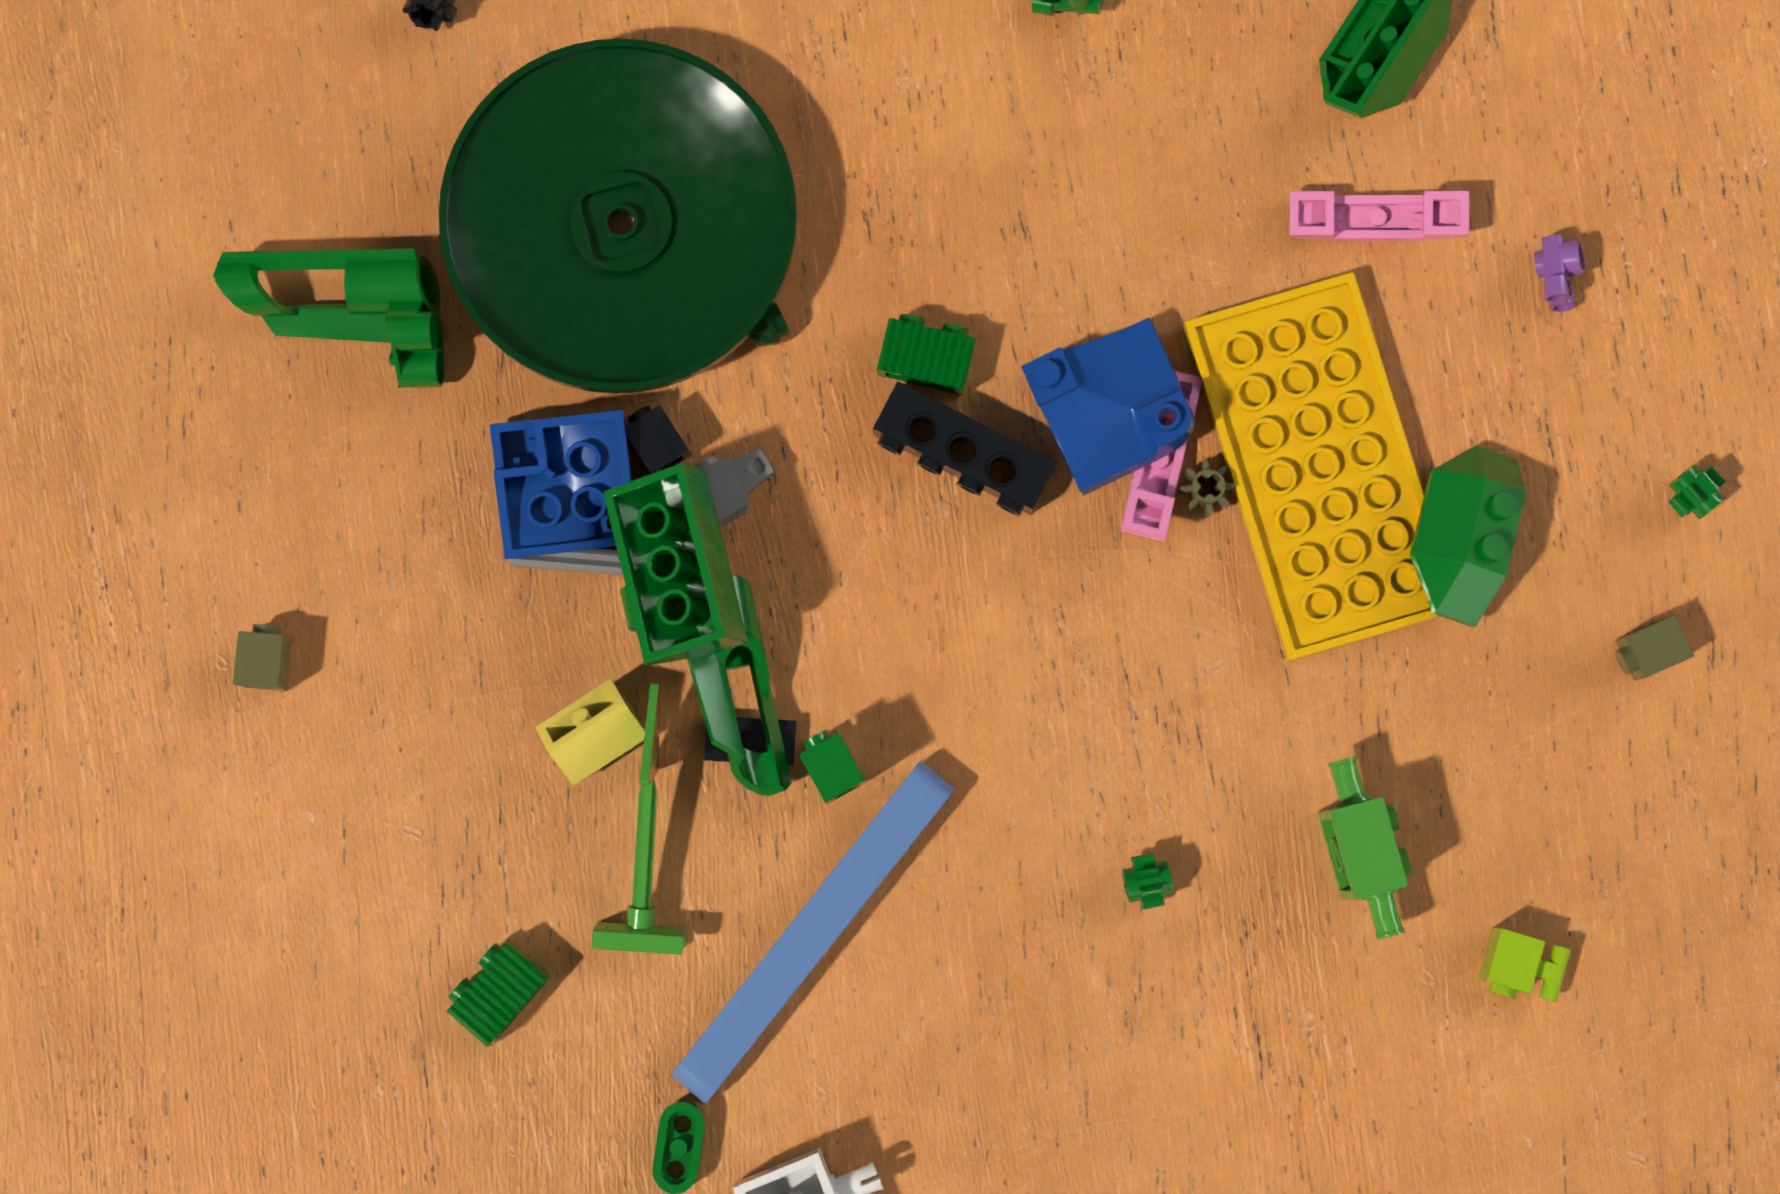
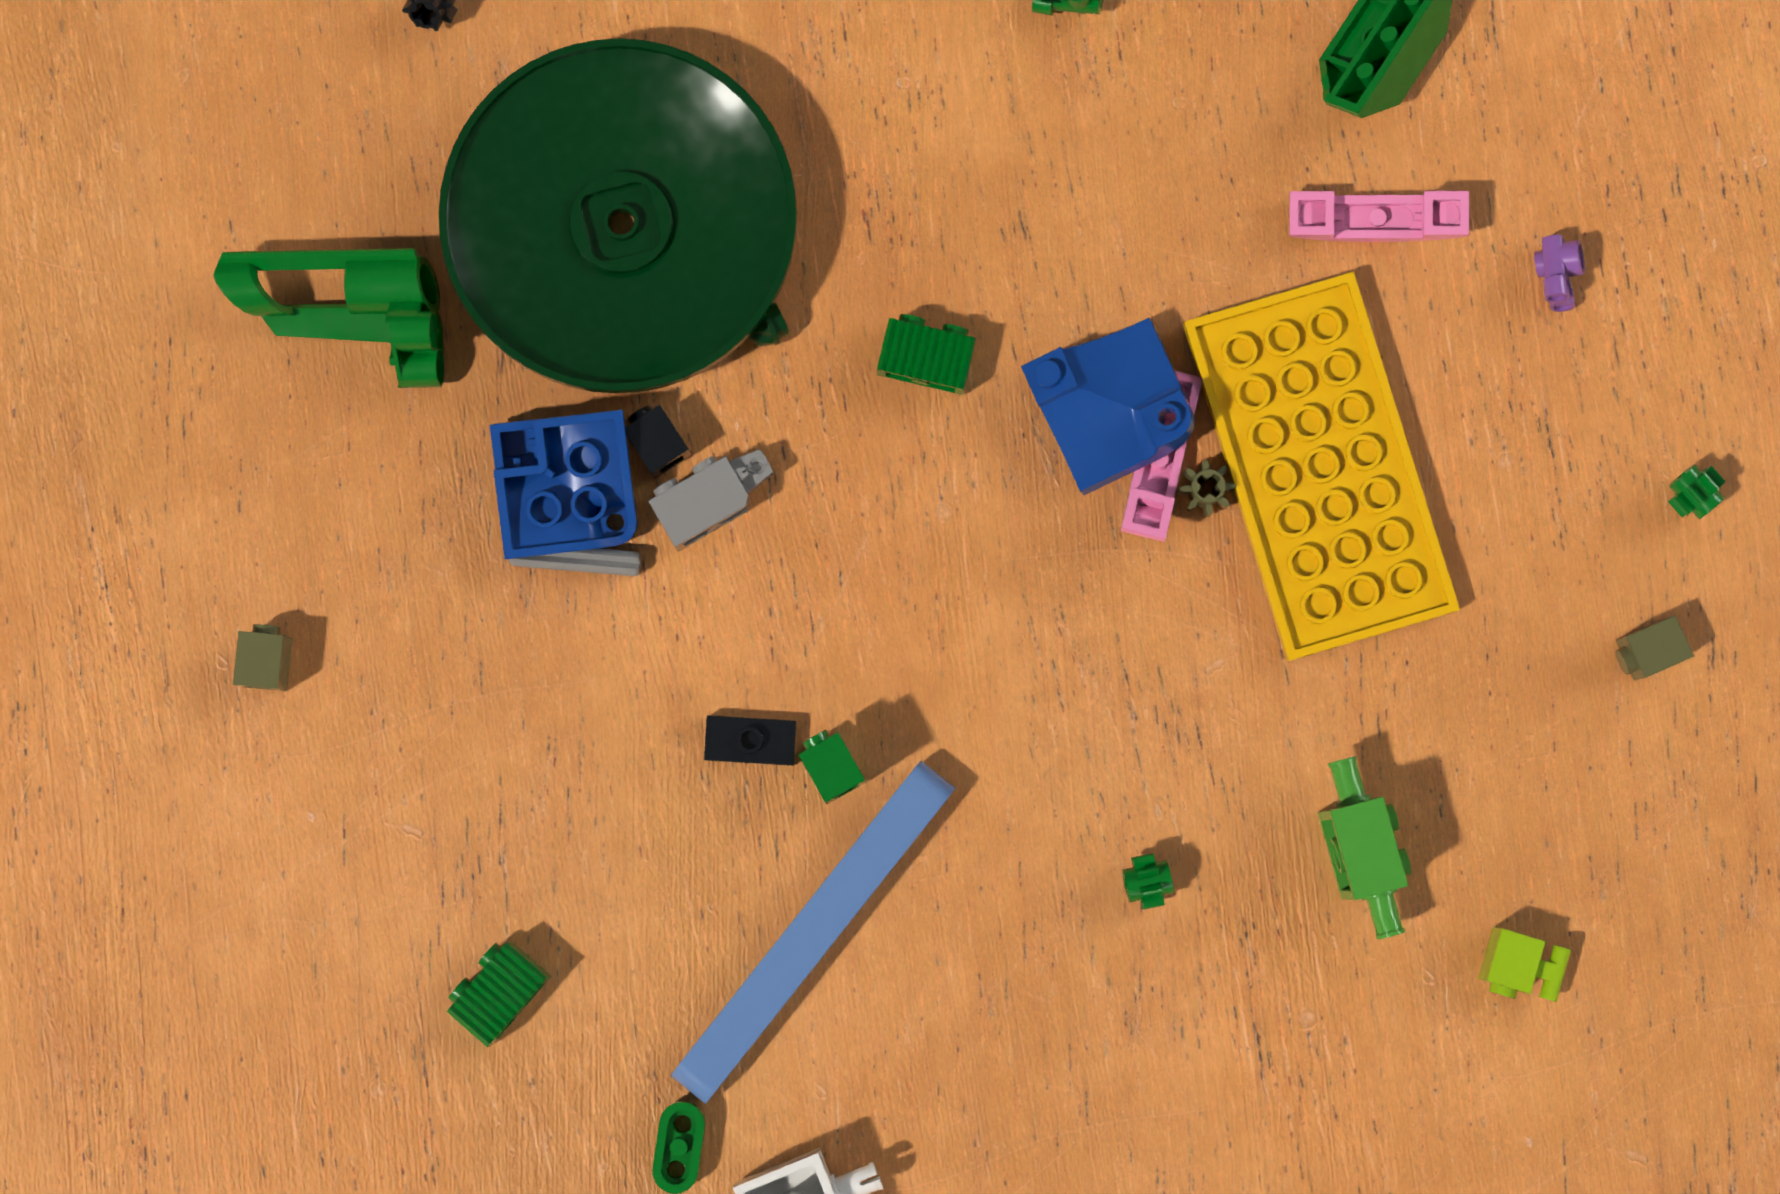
light yellow brick [535,678,645,786] -> none
bright green piece [591,683,687,955] -> none
green slope [603,463,748,665] -> none
green panel [620,574,792,796] -> none
black brick [873,381,1057,516] -> none
green wedge [1410,446,1526,627] -> none

